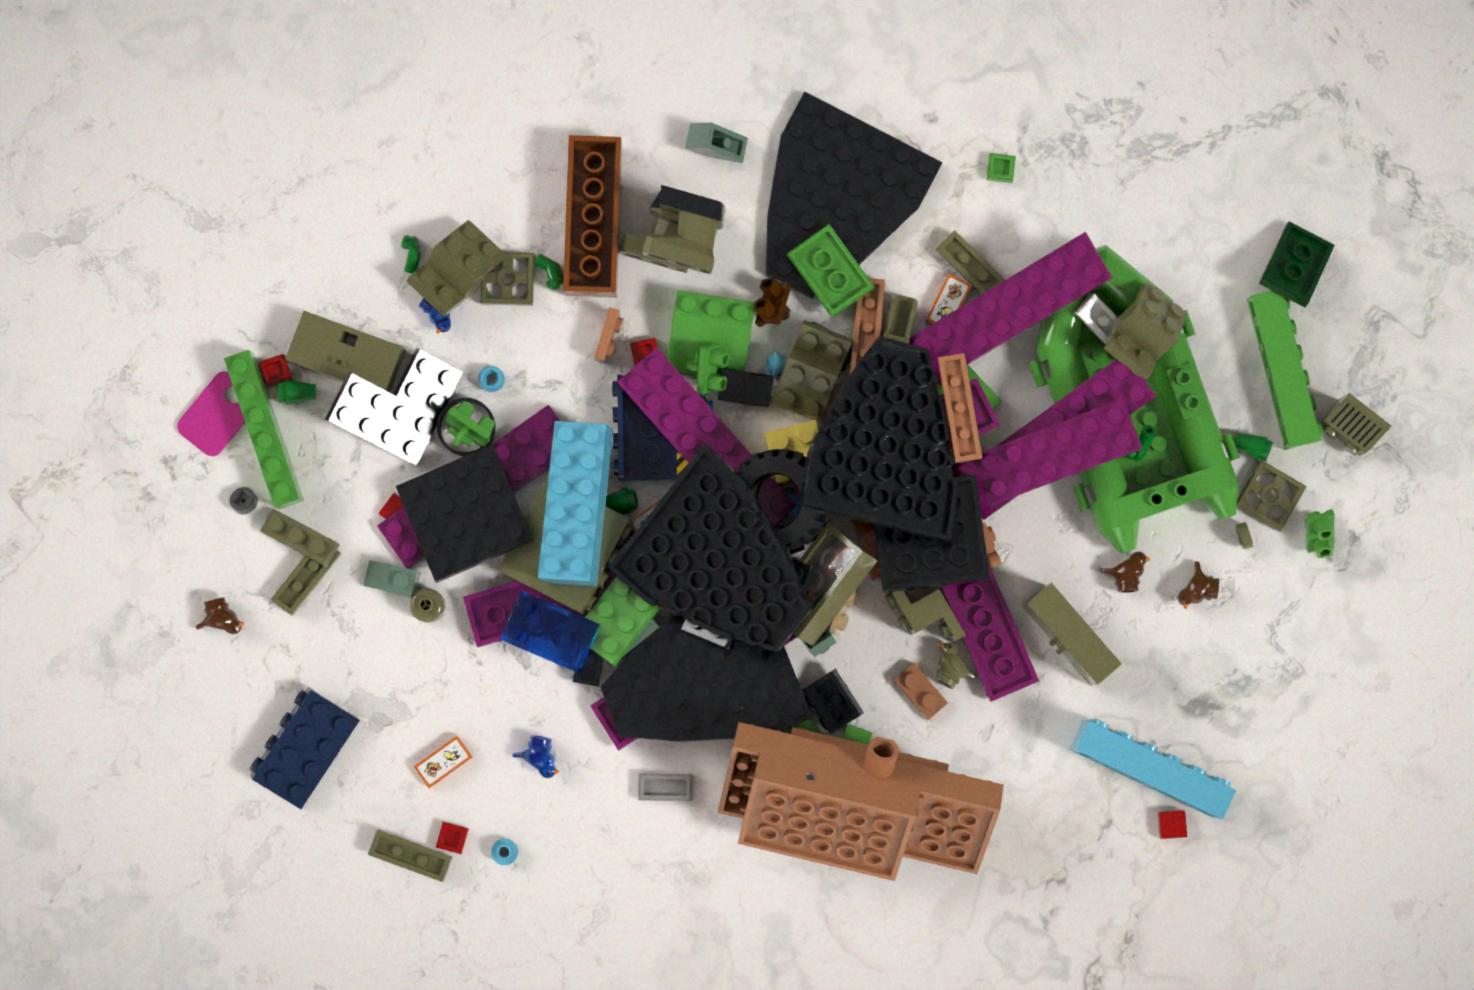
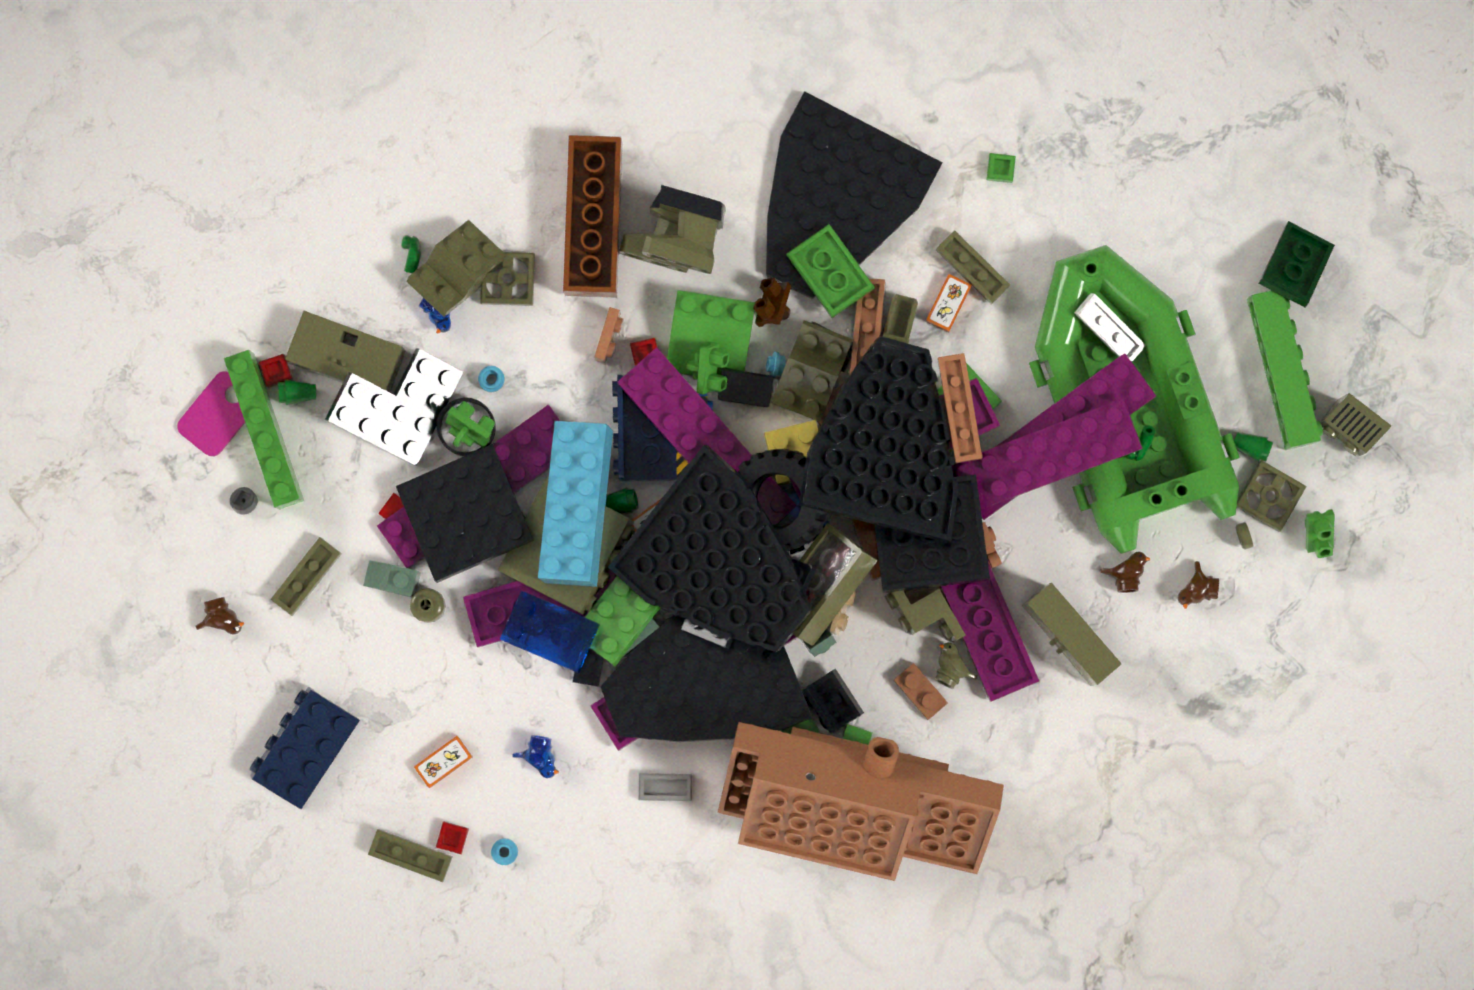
olive plate [260,509,340,567] -> none
green arm [534,253,564,290] -> none
sand green slope [685,122,748,163] -> none
magenta plate [908,232,1113,384] -> none
medium azure brick [1069,718,1236,820] -> none
olive bracket [1104,282,1187,381] -> none
red tile [1157,810,1188,839] -> none

